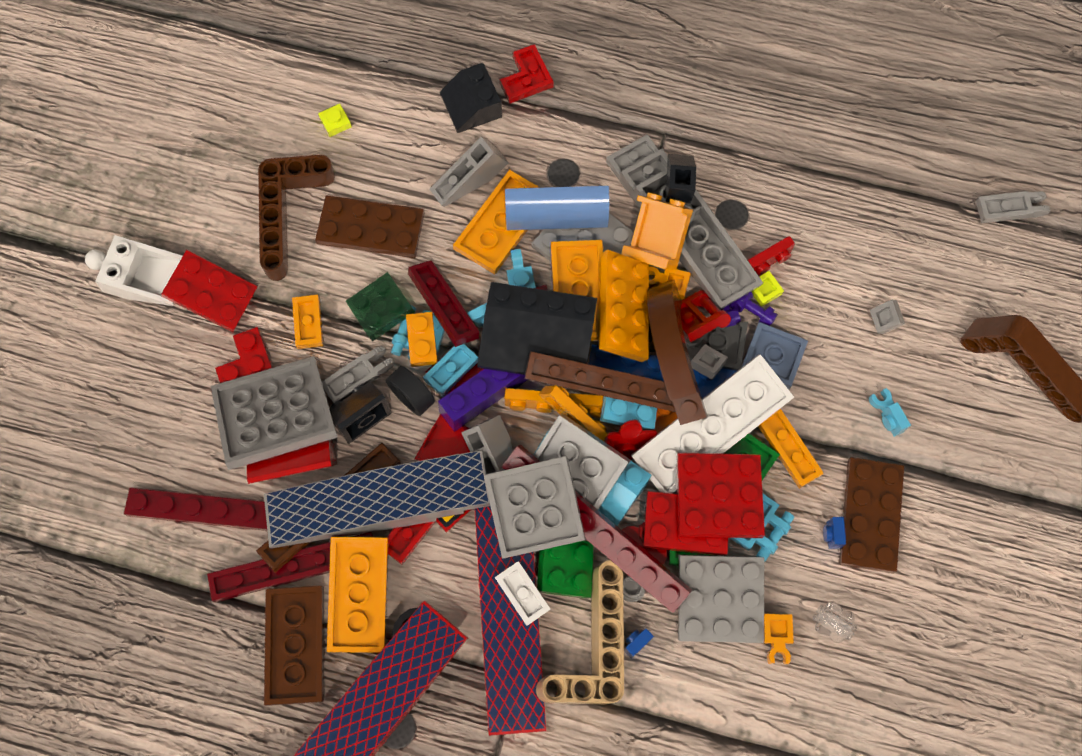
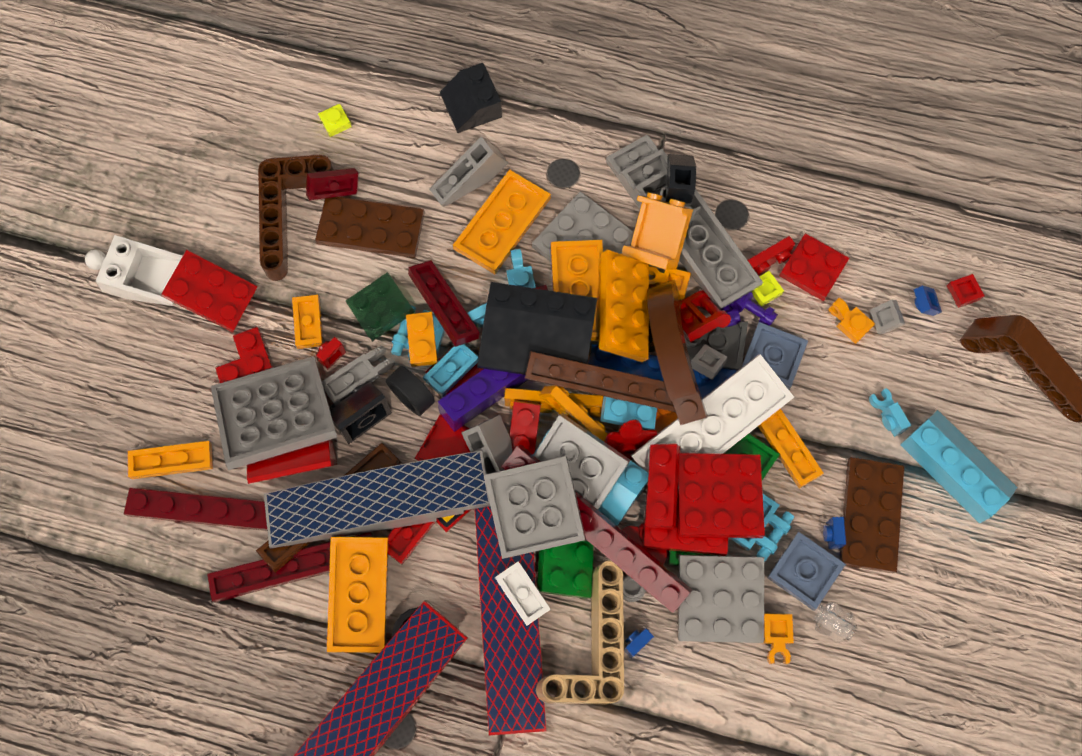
reddish brown plate [264,586,324,706] -> none
red plate [500,44,554,104] -> none
medium blue brick [505,186,609,230] -> none
light grey hinge [976,191,1051,223] -> none
none -> light orange plate [128,441,213,479]
none -> dark red plate [306,168,358,201]
none -> red plate [316,337,346,370]
none -> red plate [510,400,541,454]
none -> red plate [645,444,680,529]
none -> sand blue plate [767,532,846,611]
none -> red plate [779,233,850,301]
none -> light orange plate [828,297,875,344]
none -> medium azure slope [900,410,1018,524]
none -> blue plate [914,285,942,316]
none -> red plate [947,274,985,308]

